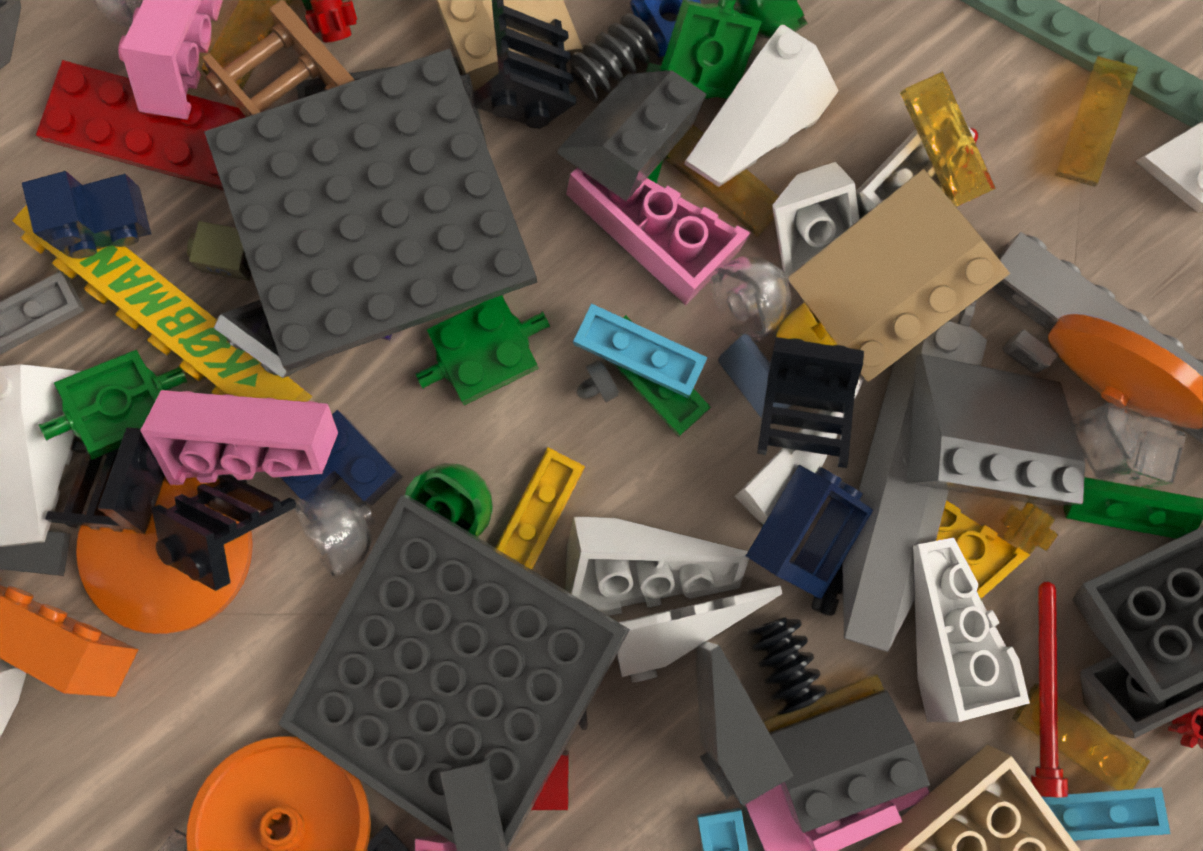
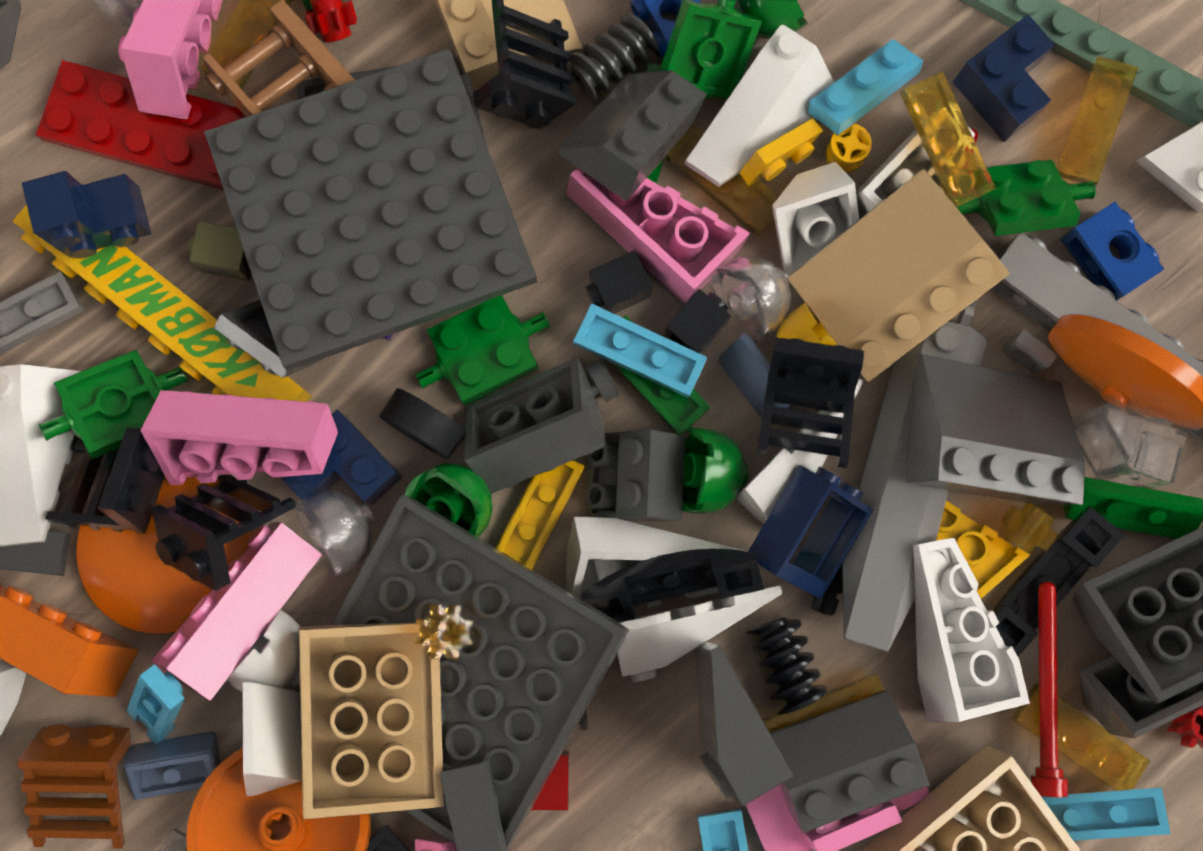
none -> dark orange plate [17,724,131,849]
none -> sand blue slope [122,731,220,800]
none -> medium azure plate [126,664,185,744]
none -> bright pink wedge [150,522,322,701]
none -> white cylinder [226,609,301,692]
none -> white slope [243,682,302,796]
none -> tan slope [298,622,444,819]
none -> black tyre [379,388,465,459]
none -> clear yellow gear [414,604,473,660]
none -> dark grey slope [465,357,606,494]
none -> black slope [581,548,764,623]
none -> black brick [585,250,653,314]
none -> dark grey slope [585,429,685,522]
none -> black brick [664,289,731,354]
none -> green cylinder [682,427,748,514]
none -> yellow plate [739,118,823,186]
none -> medium azure plate [808,39,923,135]
none -> yellow wheel [825,124,872,173]
none -> dark blue brick [952,14,1055,142]
none -> green plate [952,159,1096,236]
none -> black slope [993,506,1125,657]
none -> blue brick [1060,201,1164,301]

